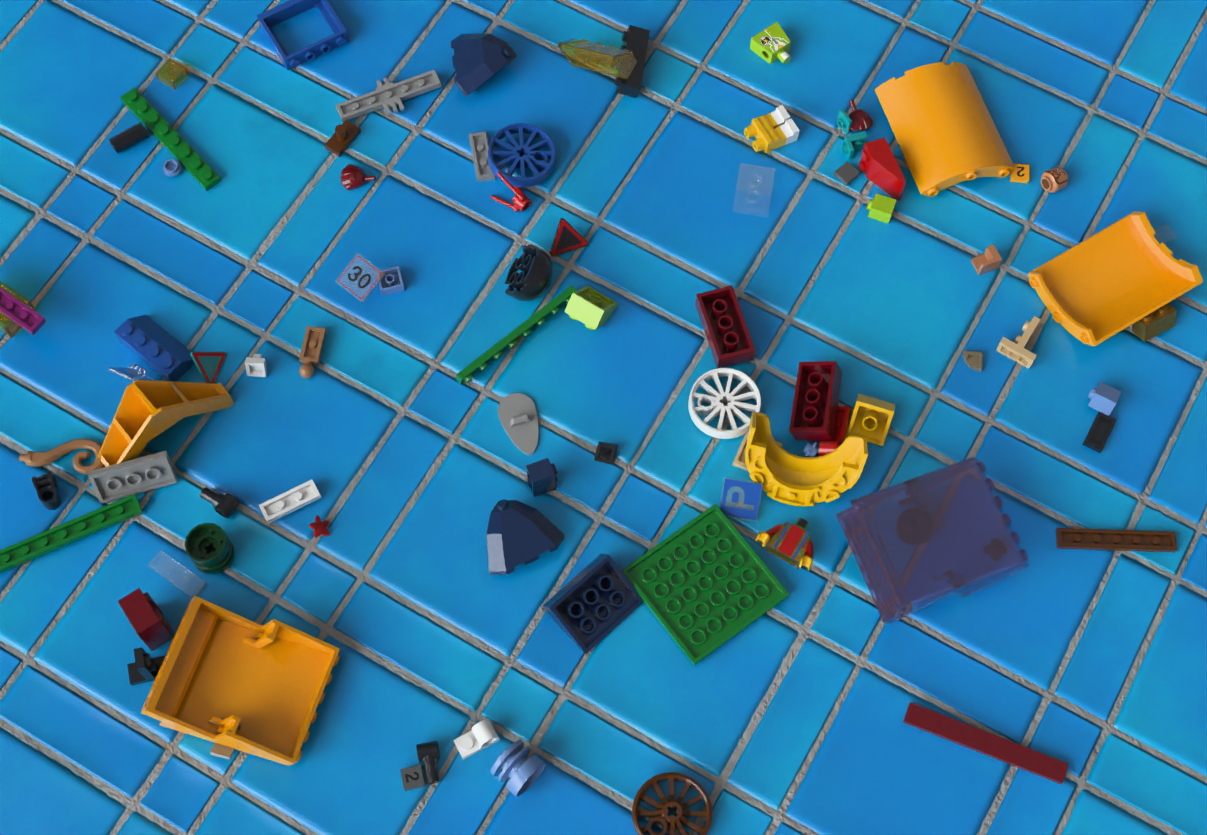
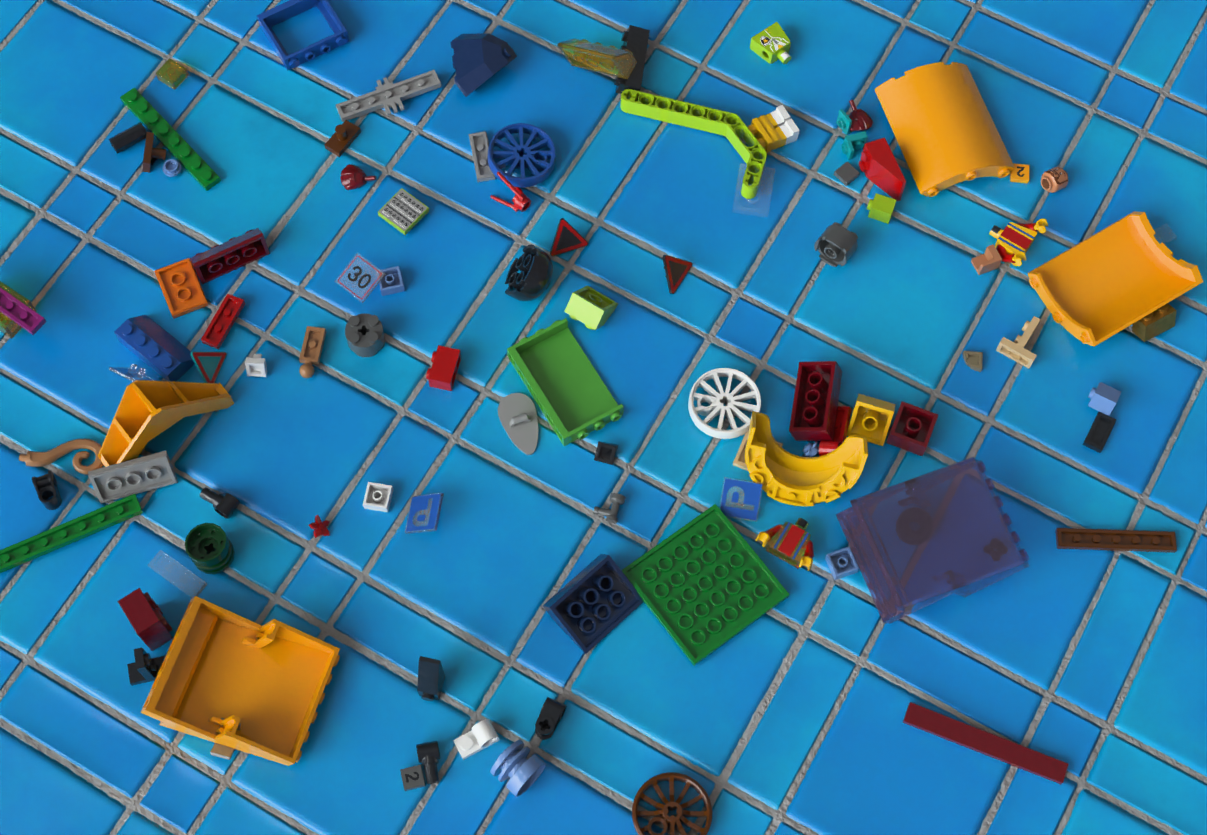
white plate [259,479,321,524] -> none
green plate [456,285,577,385] -> none
dark blue brick [486,500,565,575] -> none
dark blue brick [526,458,558,497] -> none
dark red brick [695,285,755,368] -> none
none -> reddish brown tile [142,132,166,173]
none -> orange tile [154,258,208,319]
none -> dark red slope [190,228,270,284]
none -> red plate [201,294,245,349]
none -> dark grey brick [345,313,385,357]
none -> white piece [363,482,393,513]
none -> tile [377,188,429,235]
none -> blue piece [405,493,444,534]
none -> black slope [417,656,445,701]
none -> red brick [426,345,462,391]
none -> bright green panel [507,318,624,446]
none -> black piece [535,697,567,740]
none -> dark grey piece [594,493,626,524]
none -> lime beam [620,89,767,199]
none -> piece [663,255,692,294]
none -> dark grey brick [814,222,858,267]
none -> medium blue piece [825,547,859,581]
none -> dark red brick [886,401,938,456]
none -> torso [989,219,1048,267]

